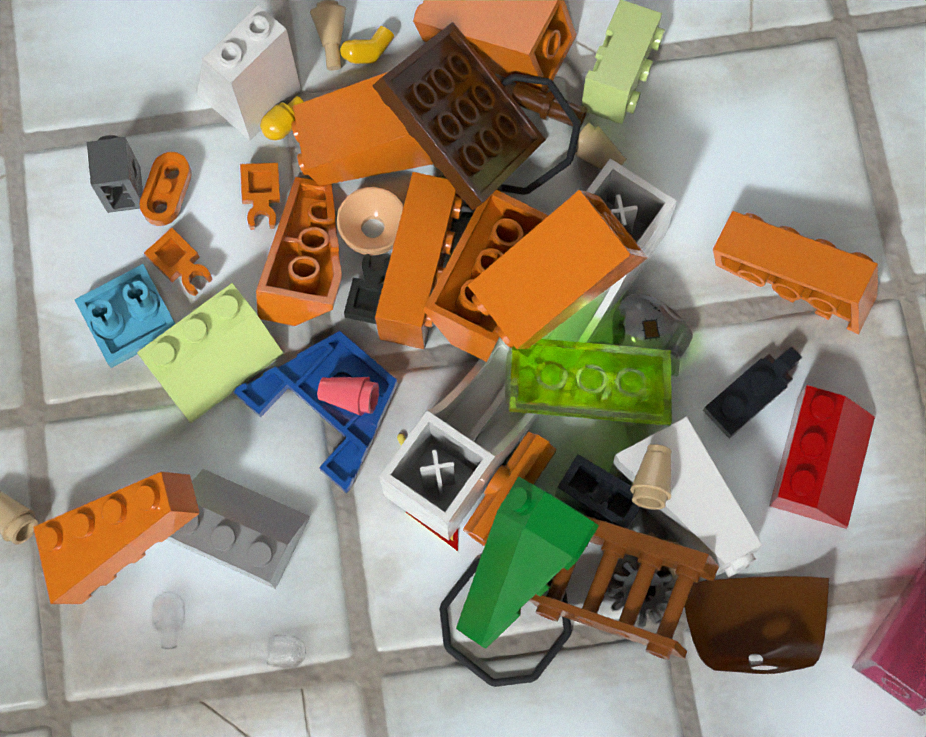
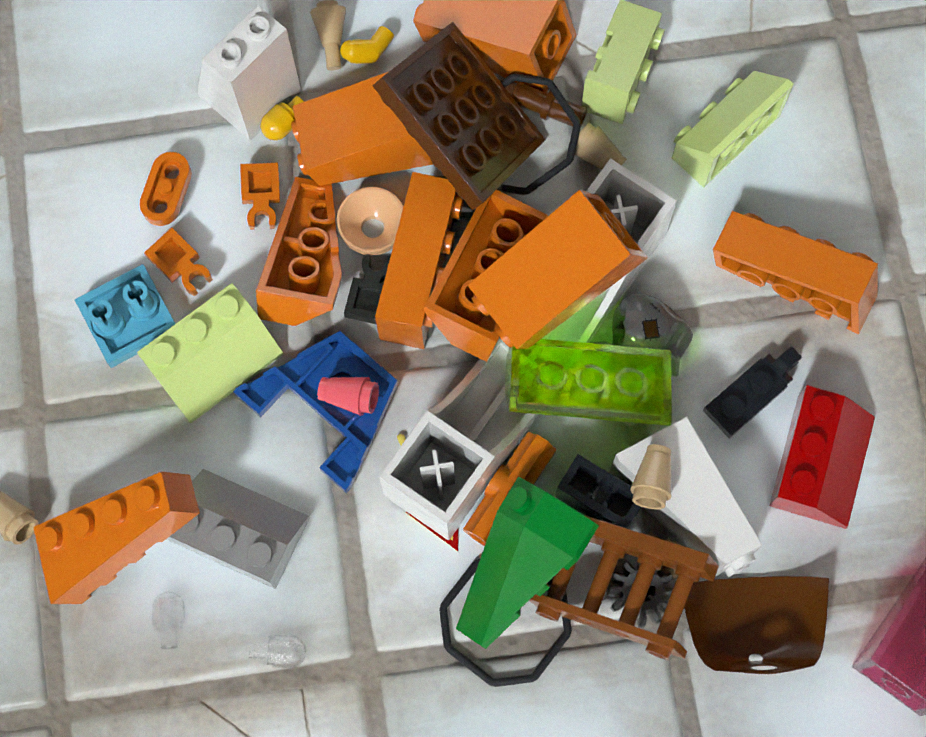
dark grey brick [87,135,143,213] -> none
none -> yellowish green slope [672,71,794,188]

